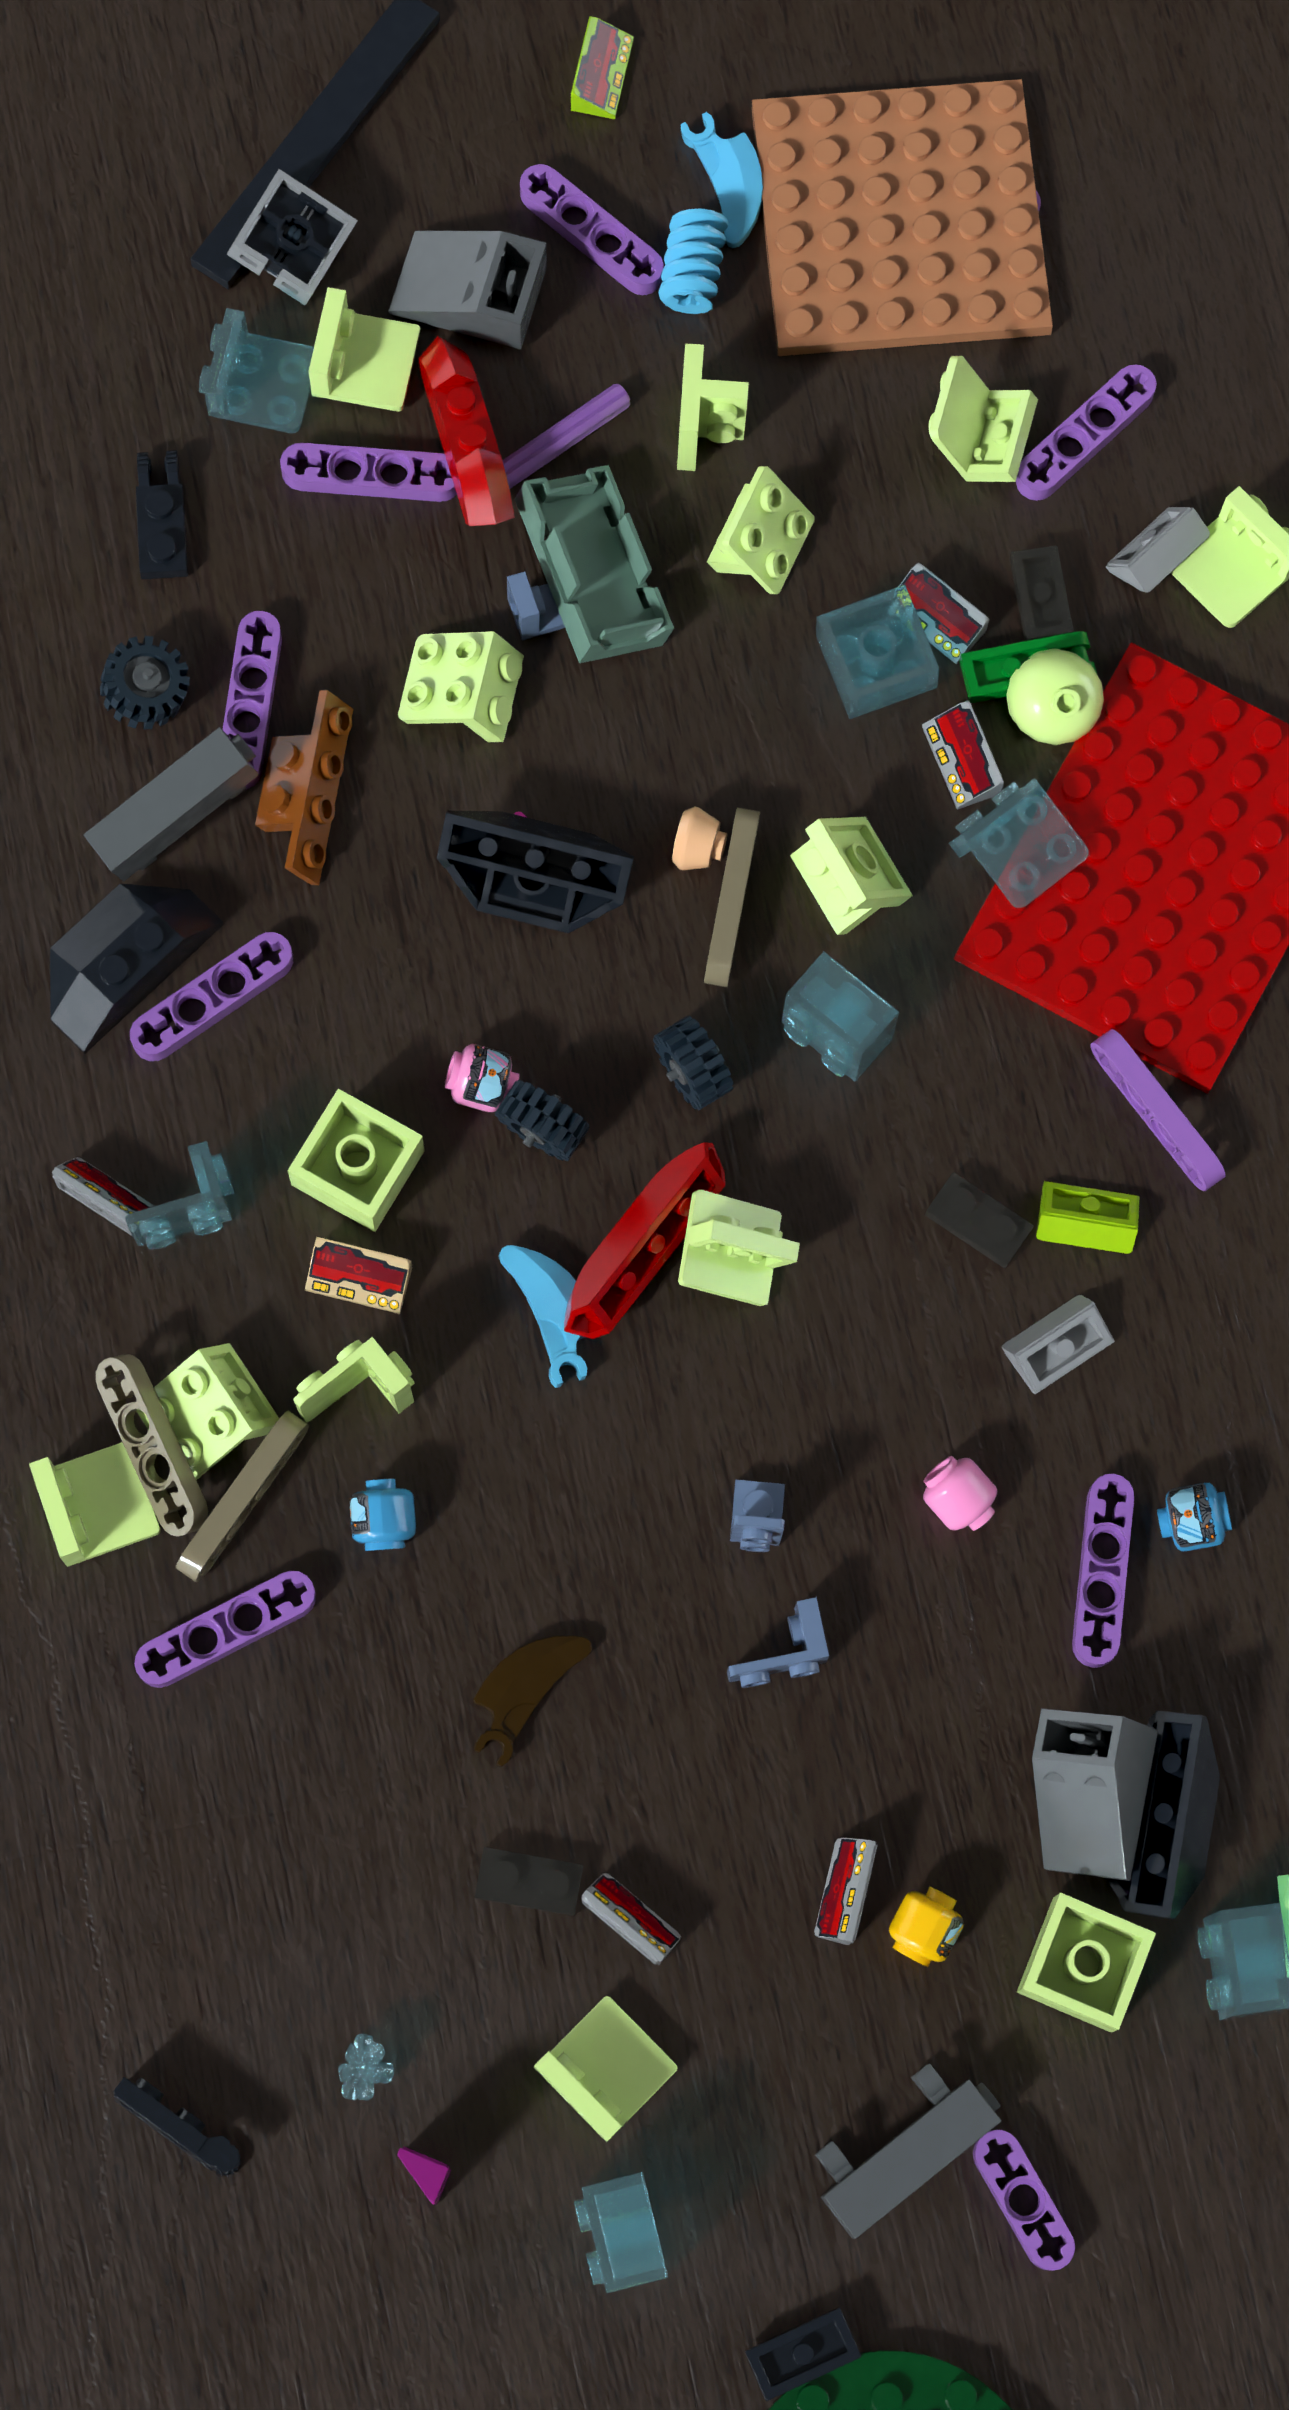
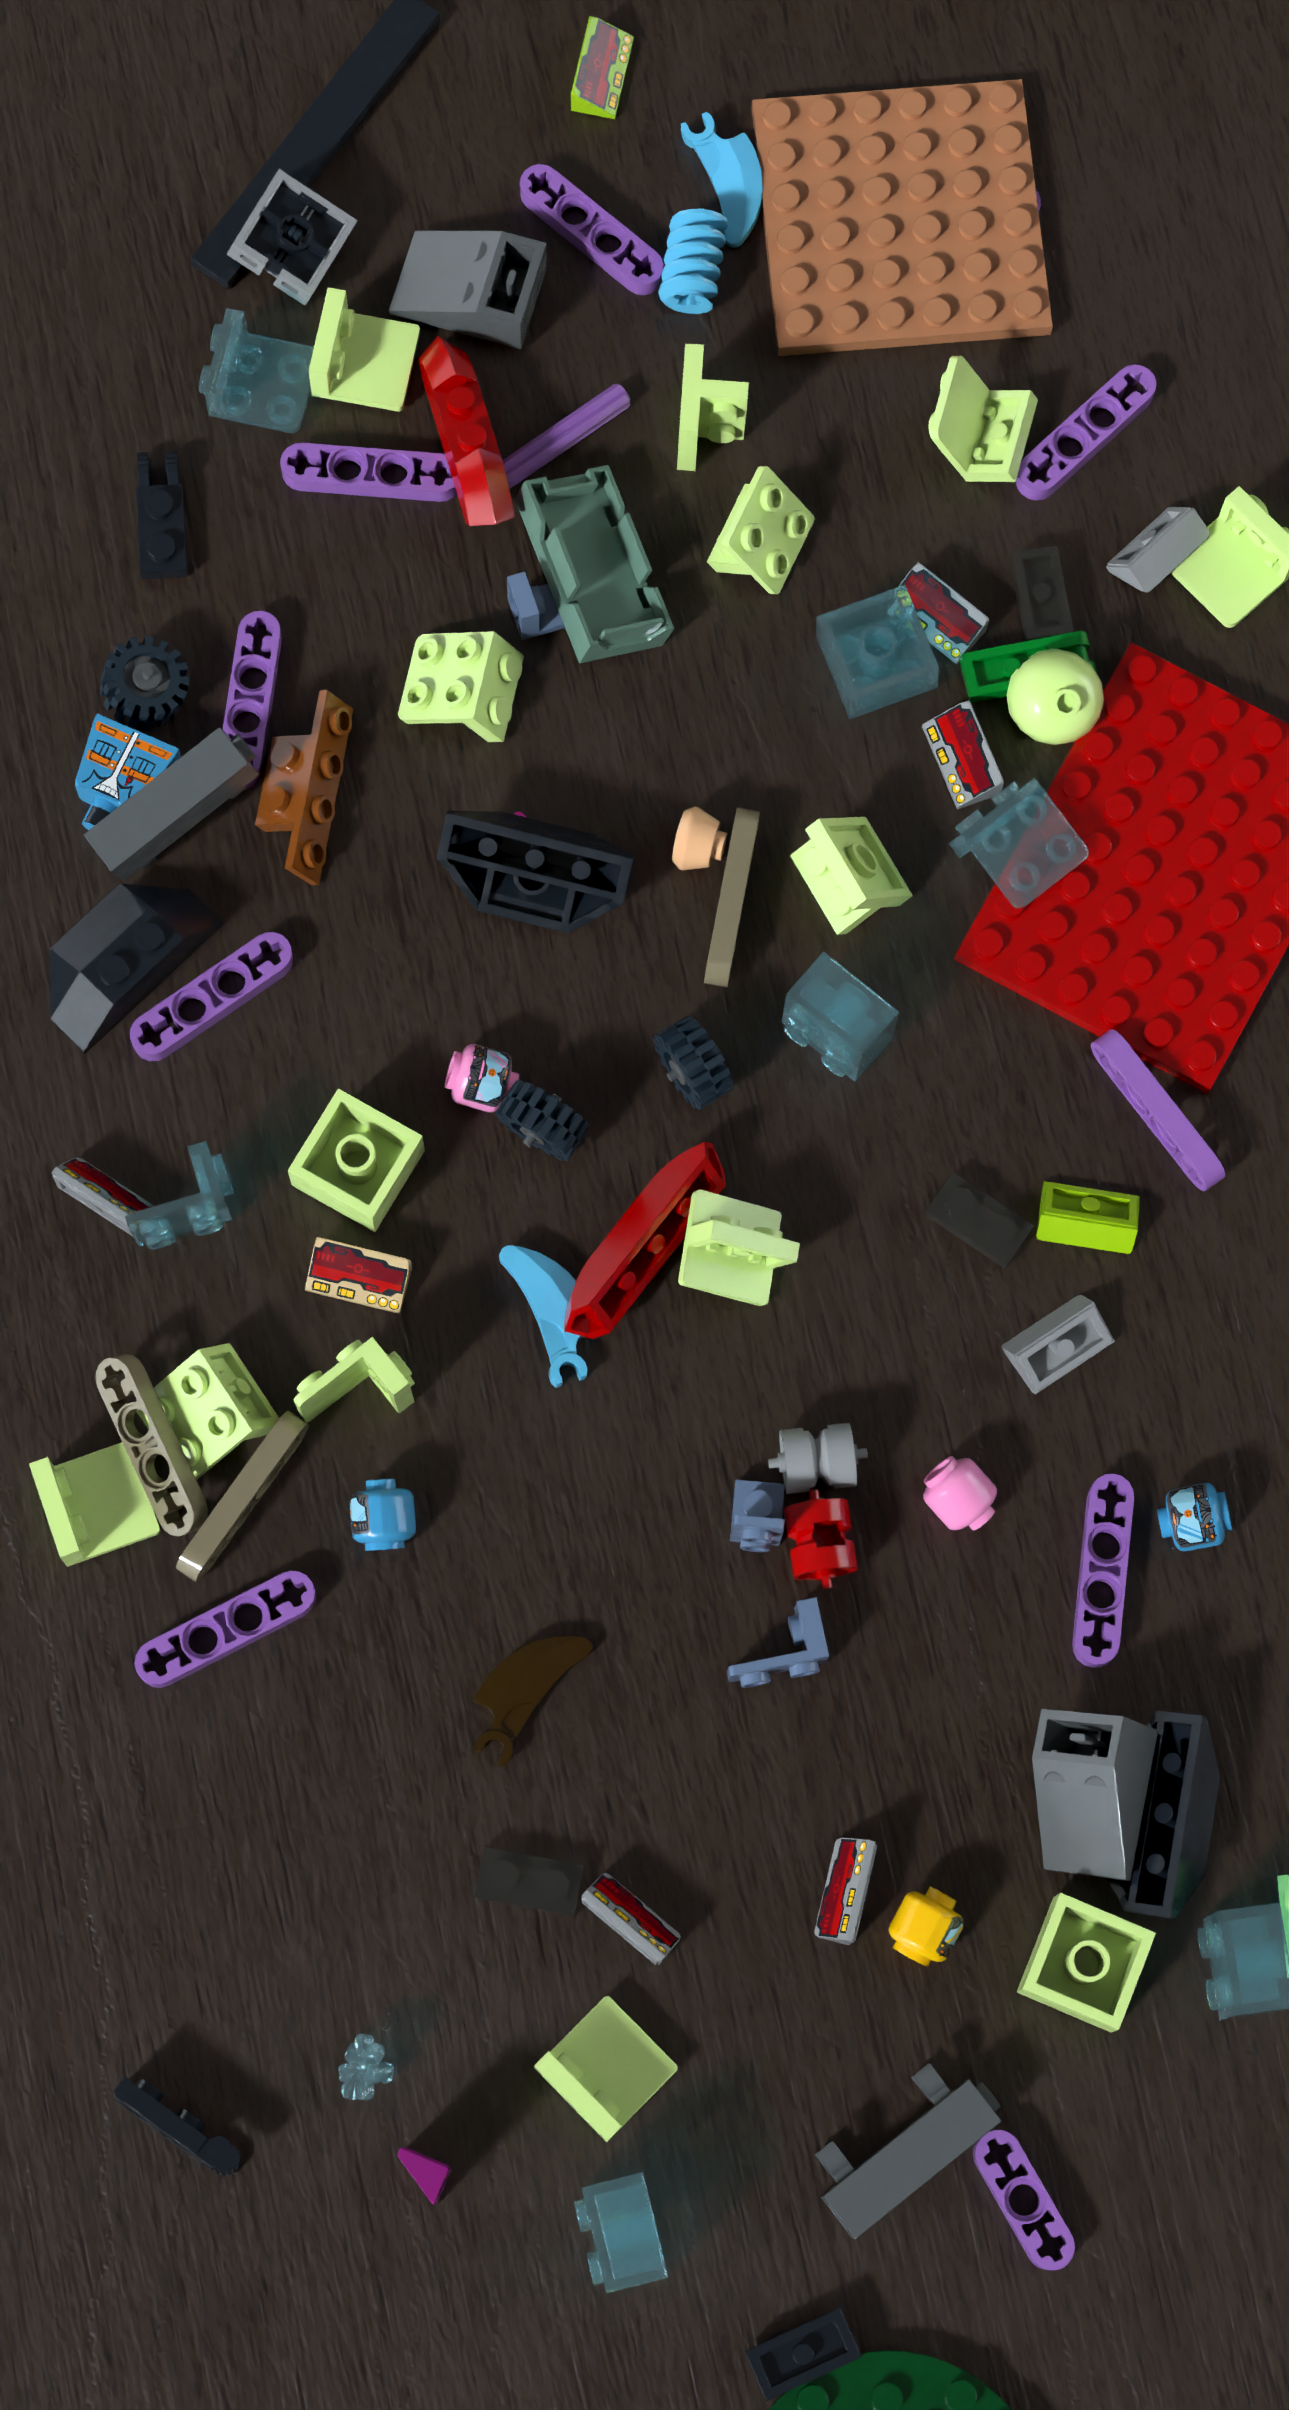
none -> torso [75,714,181,830]
none -> light grey wheel [768,1423,868,1494]
none -> red wheel [784,1490,858,1590]

